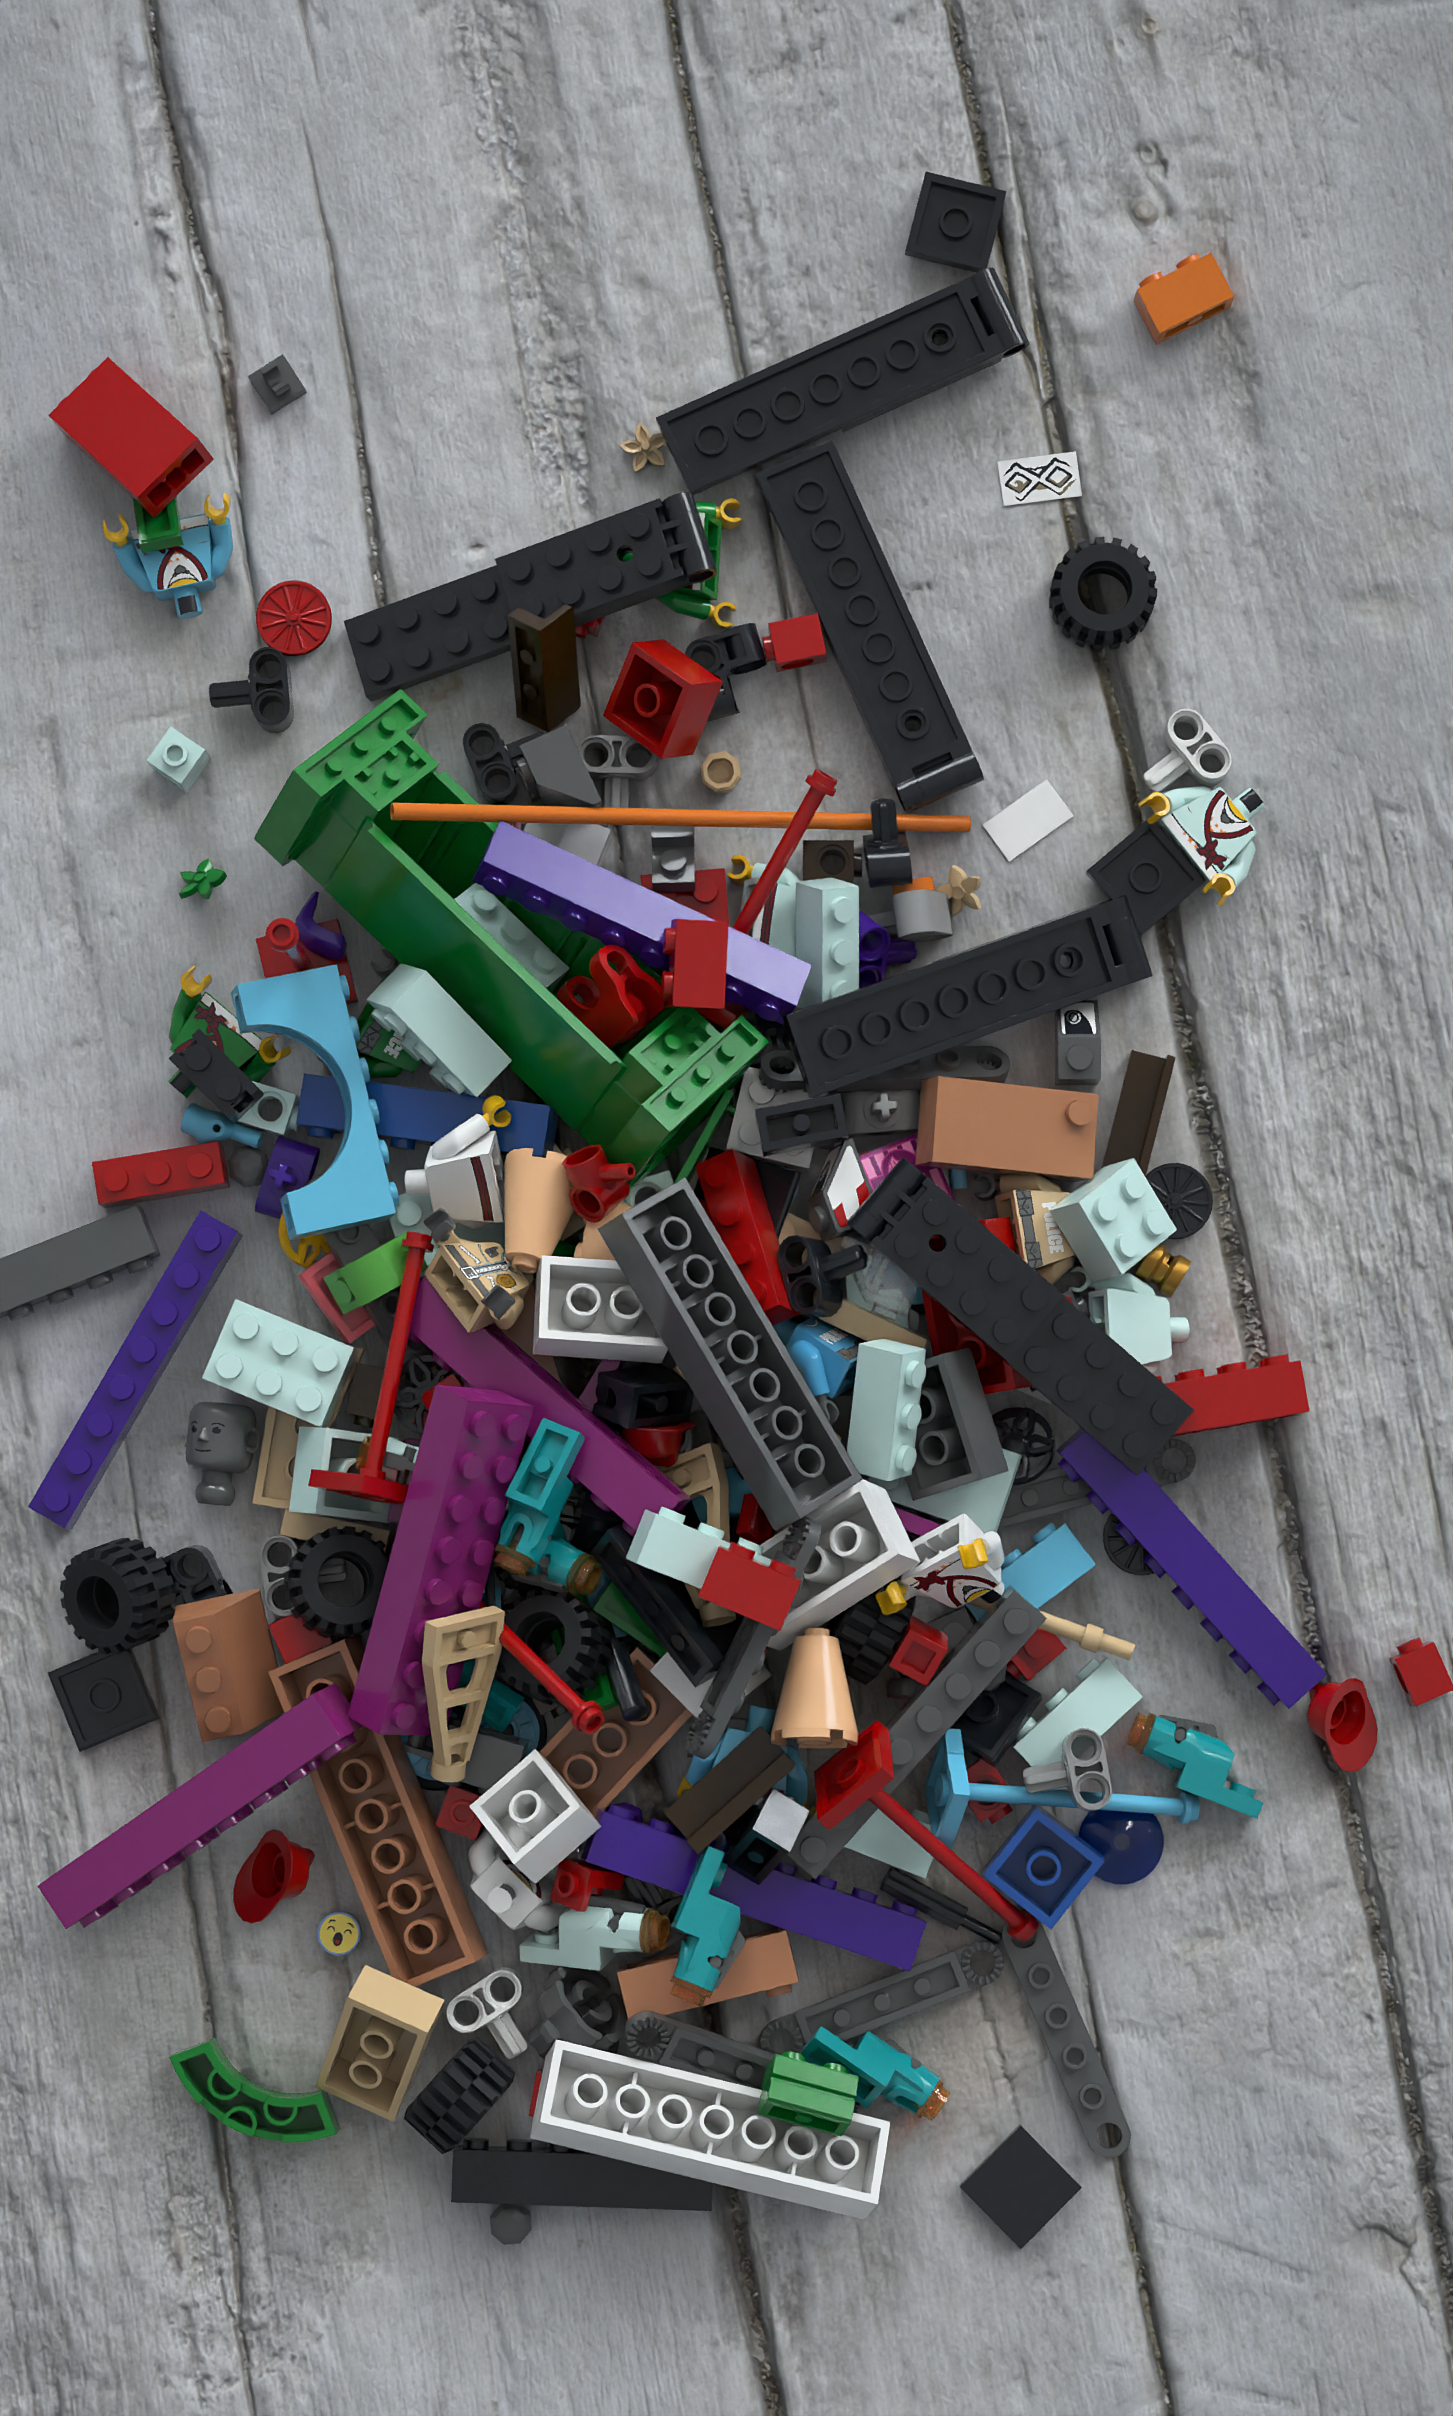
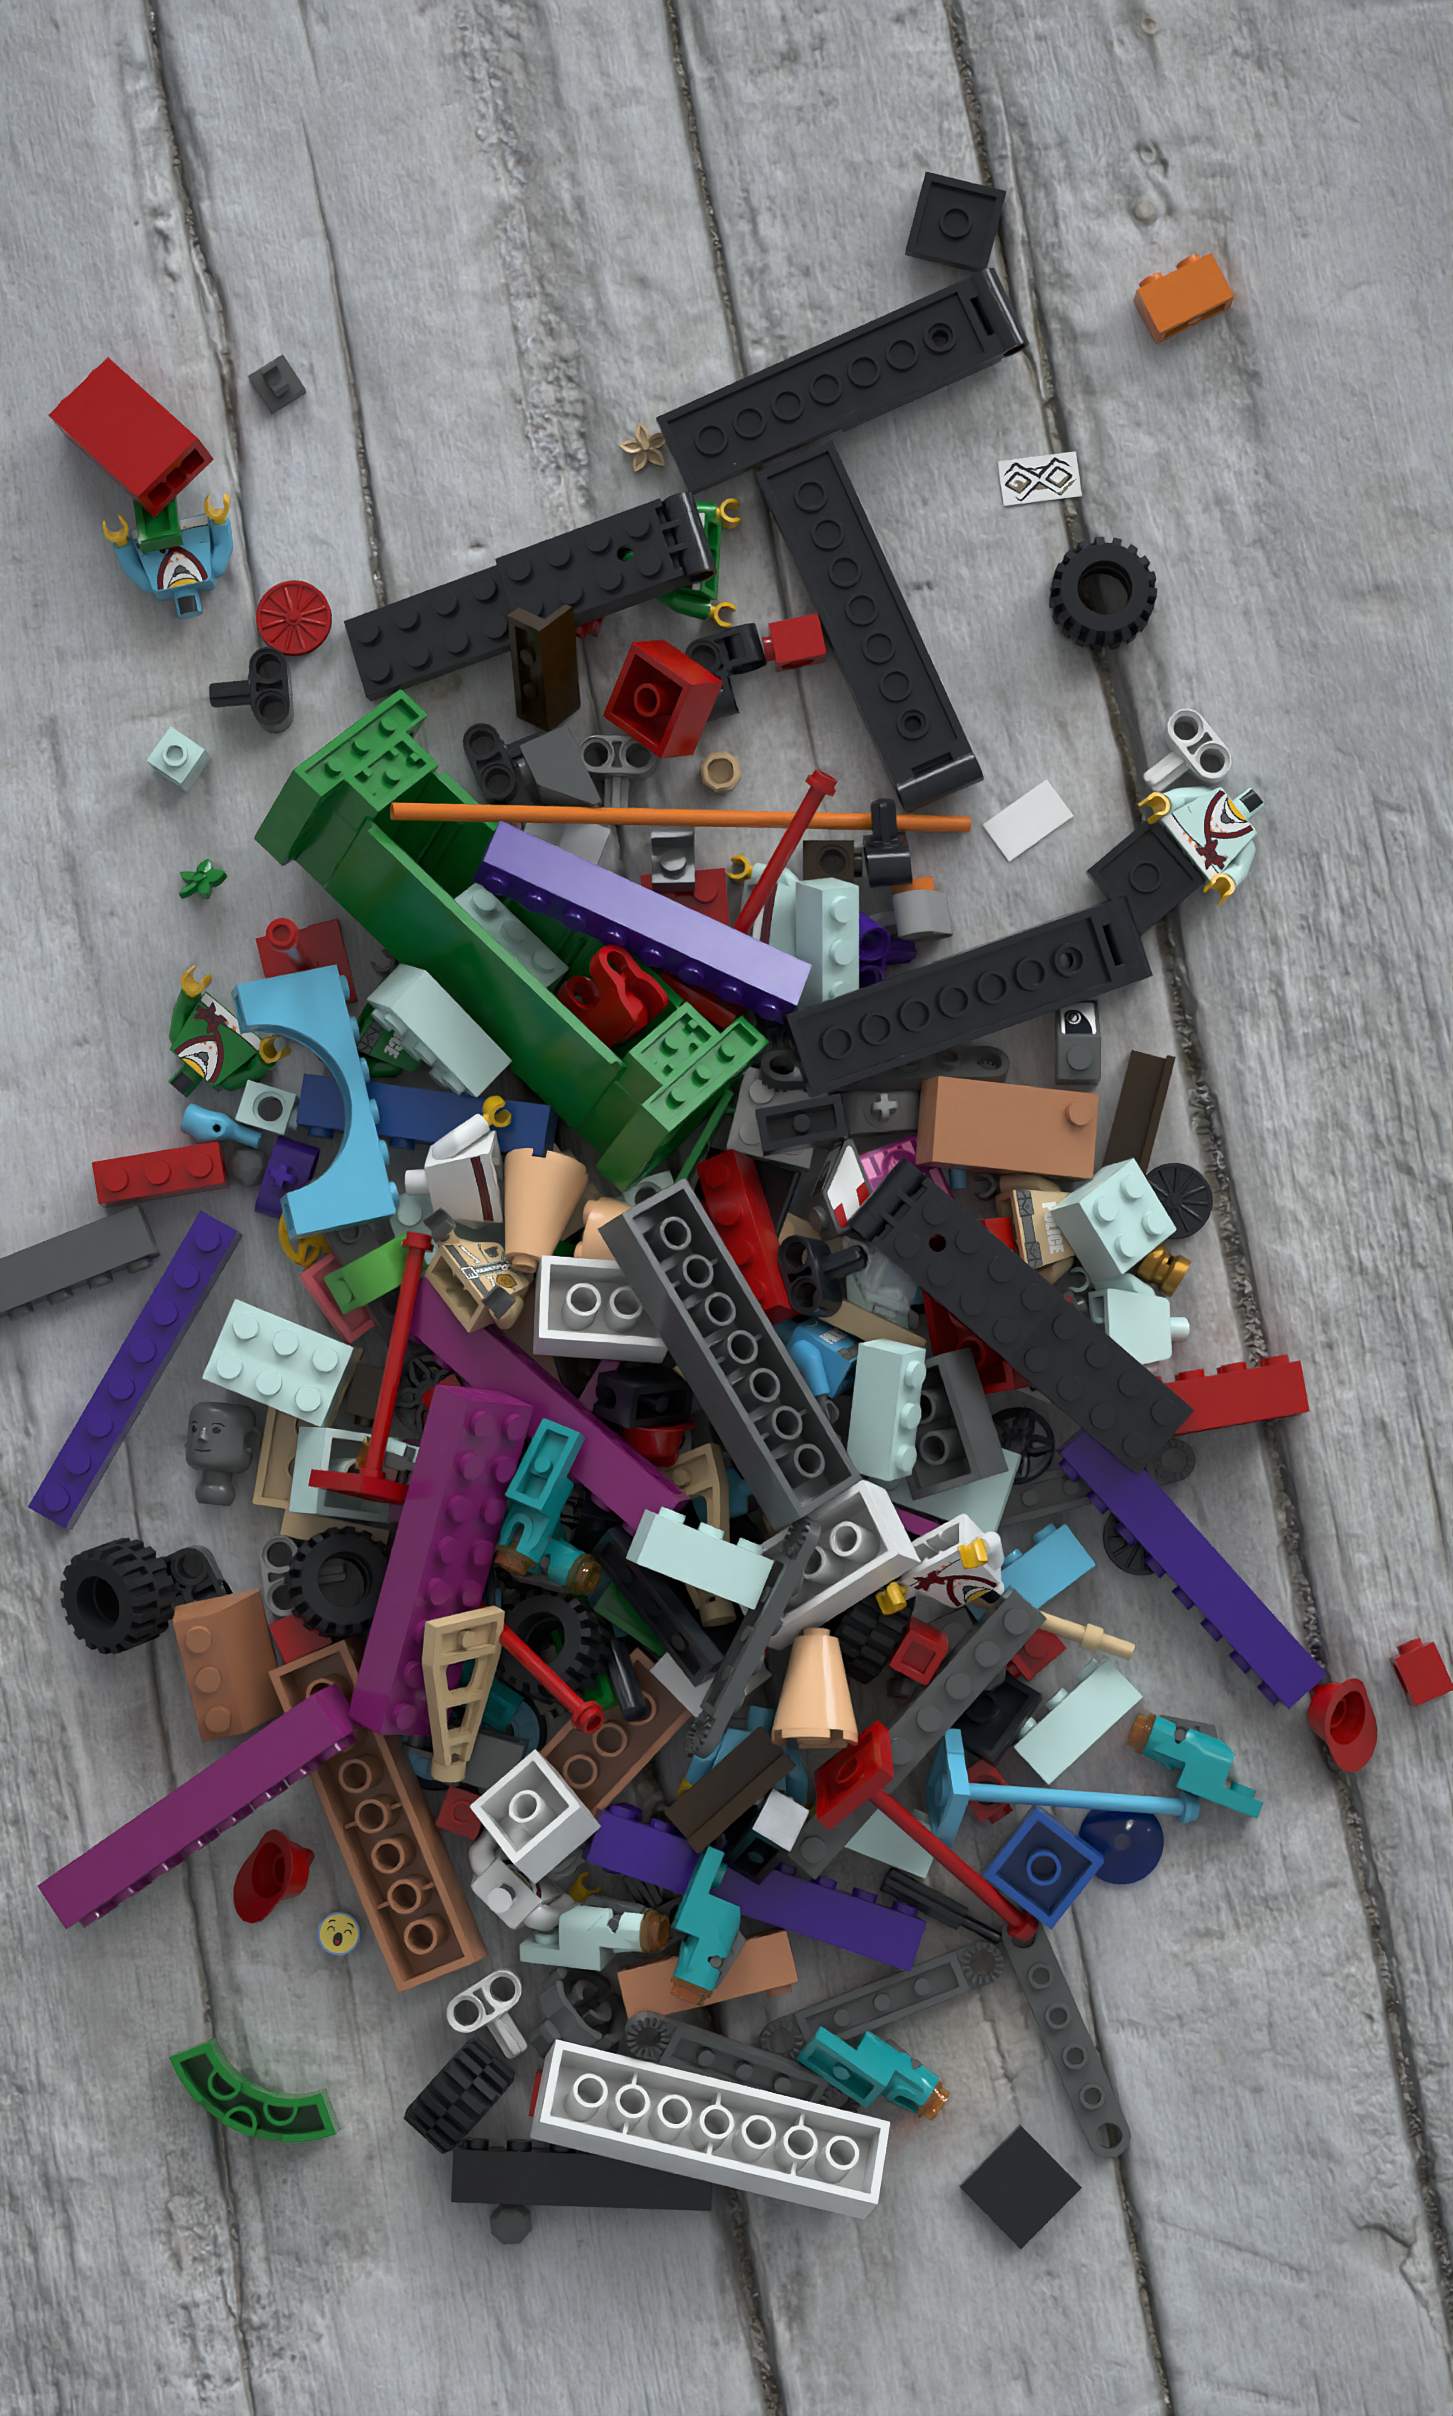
black tile [48,1648,160,1752] -> none
black brick [169,1029,265,1124] -> none
dark purple hair [295,891,347,961] -> none
tan brick [315,1965,444,2122] -> none
red bracket [550,1858,625,1912] -> none
red piece [562,1145,635,1223] -> none
red brick [661,919,729,1009] -> none
red brick [698,1541,802,1631] -> none
red tile [736,1494,775,1545] -> none
brick [757,2052,859,2137] -> none
tan plant [936,865,982,916] -> none
light grey beam [1023,1728,1112,1811] -> none

